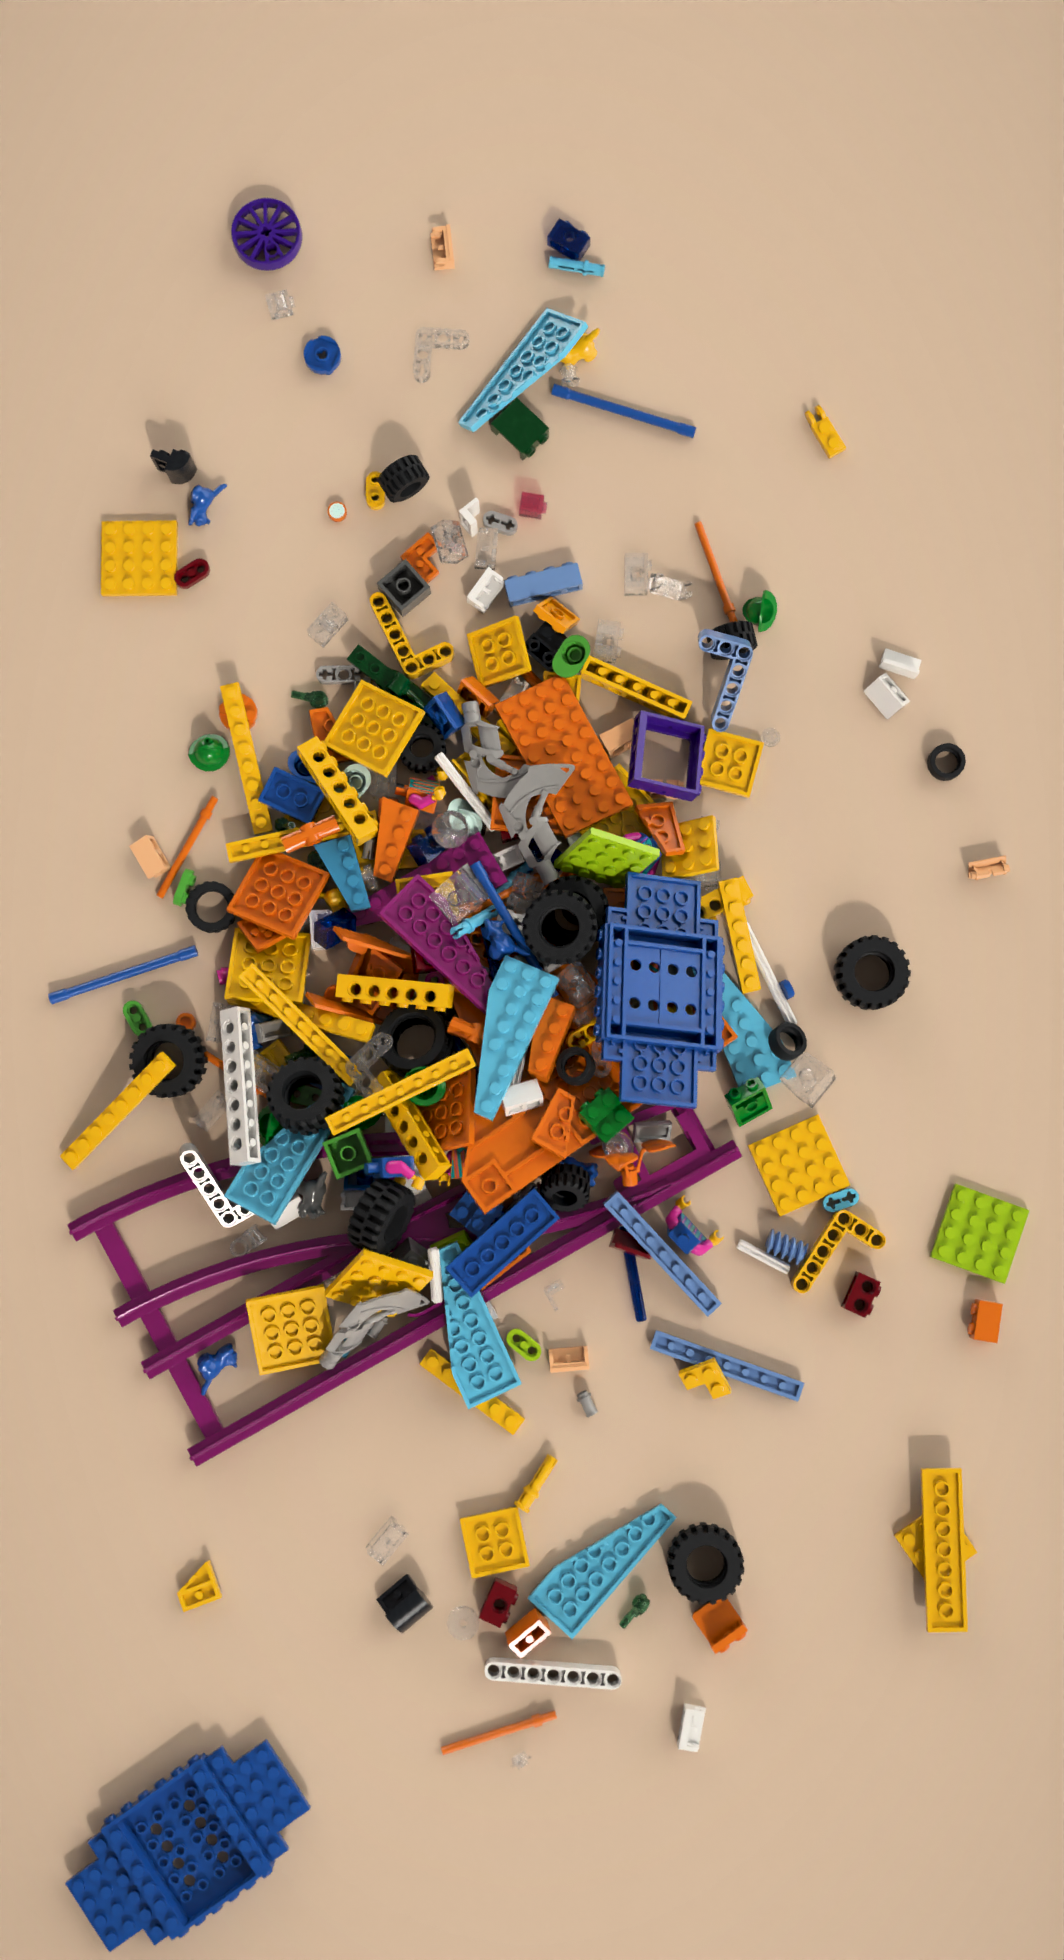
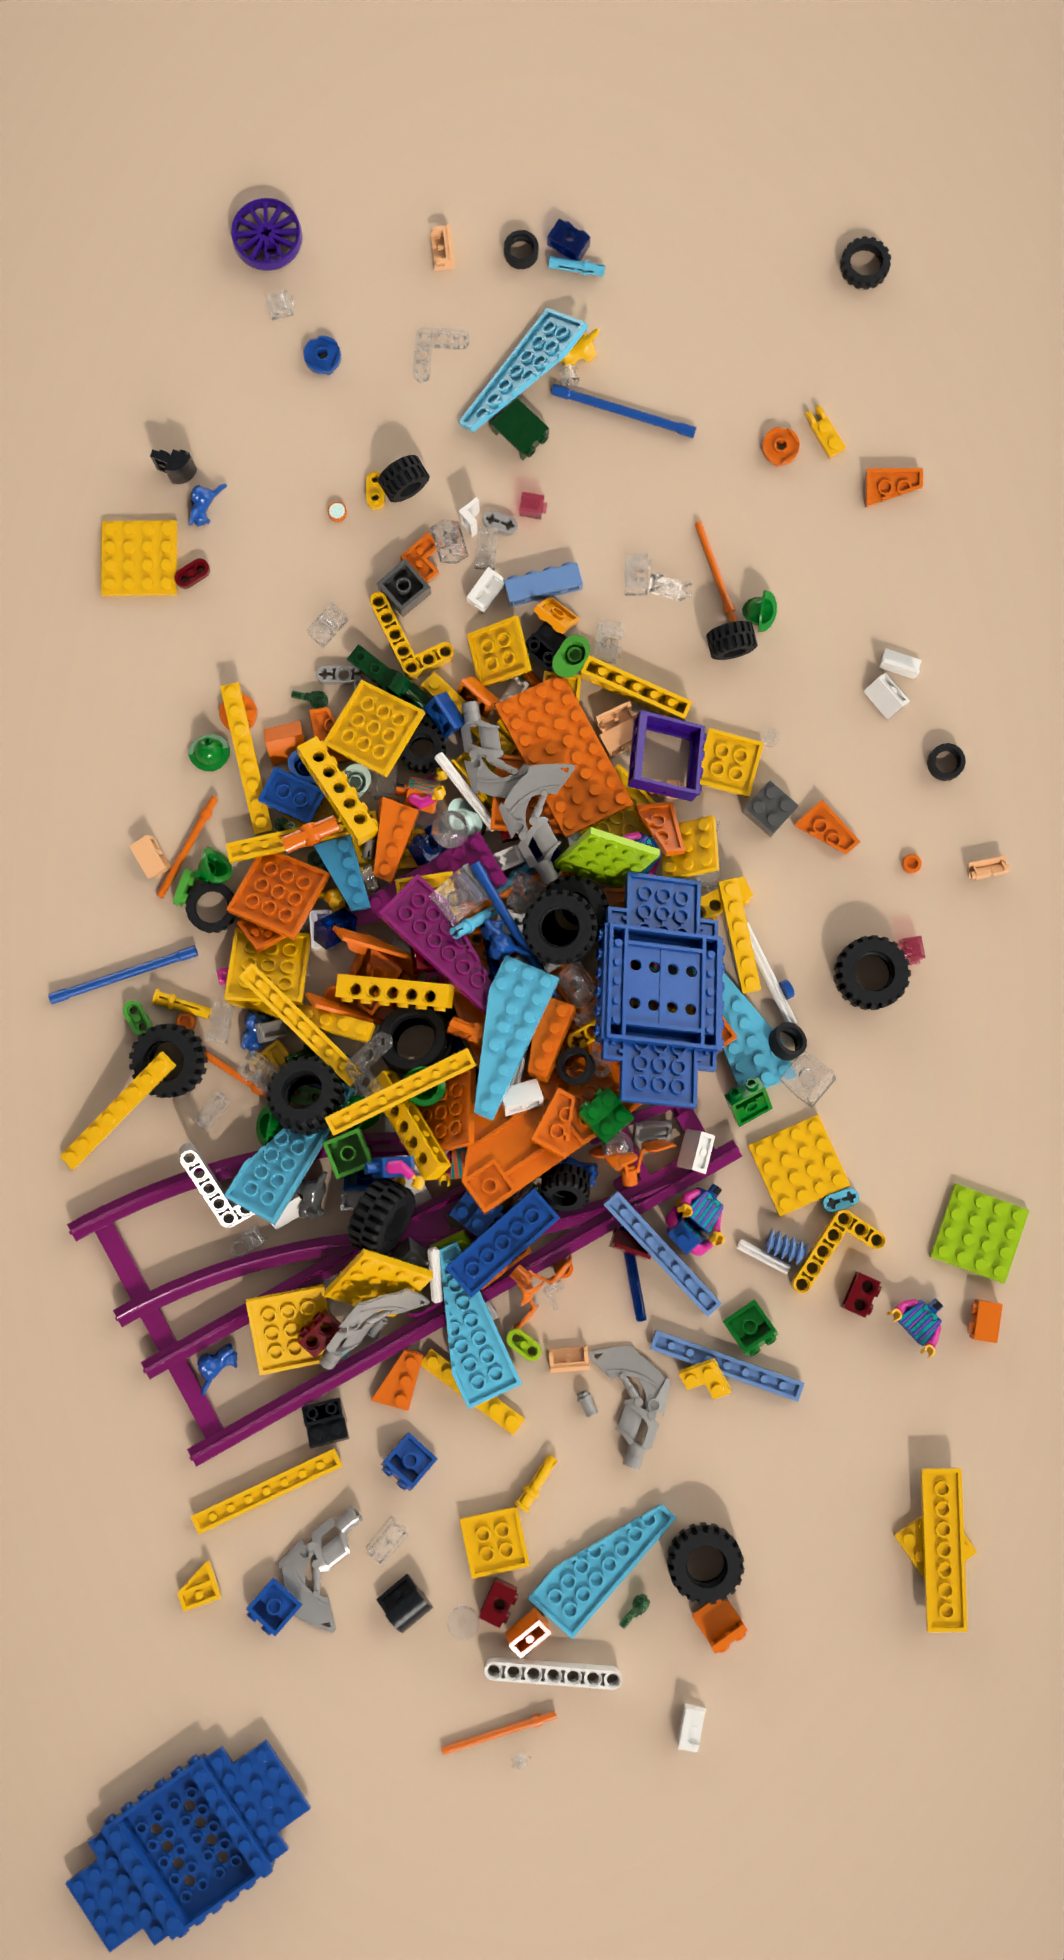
white brick [220,1006,261,1166] -> none
medium blue beam [698,629,753,732] -> none
none -> yellow pin [152,989,212,1020]
none -> yellow plate [191,1447,343,1535]
none -> green helmet [194,847,233,884]
none -> blue plate [246,1577,303,1636]
none -> orange slope [263,720,306,766]
none -> light grey piece [279,1506,363,1633]
none -> dark red brick [297,1308,341,1358]
none -> black brick [301,1397,349,1449]
none -> orange wing [371,1348,424,1411]
none -> blue plate [381,1432,437,1491]
none -> black tyre [504,230,539,269]
none -> orange plant [509,1254,572,1330]
none -> orange tile [554,1258,573,1278]
none -> light grey piece [588,1346,671,1470]
none -> light nougat hinge [595,701,636,734]
none -> torso [676,1184,725,1246]
none -> white panel [677,1129,715,1174]
none -> green plate [723,1299,778,1357]
none -> dark grey brick [742,781,799,837]
none -> orange plate [762,427,800,467]
none -> orange wing [793,800,860,855]
none -> black tyre [840,236,891,290]
none -> orange wing [865,468,923,508]
none -> torso [887,1298,943,1359]
none -> clear pink brick [899,936,926,966]
none -> orange tile [901,854,922,874]

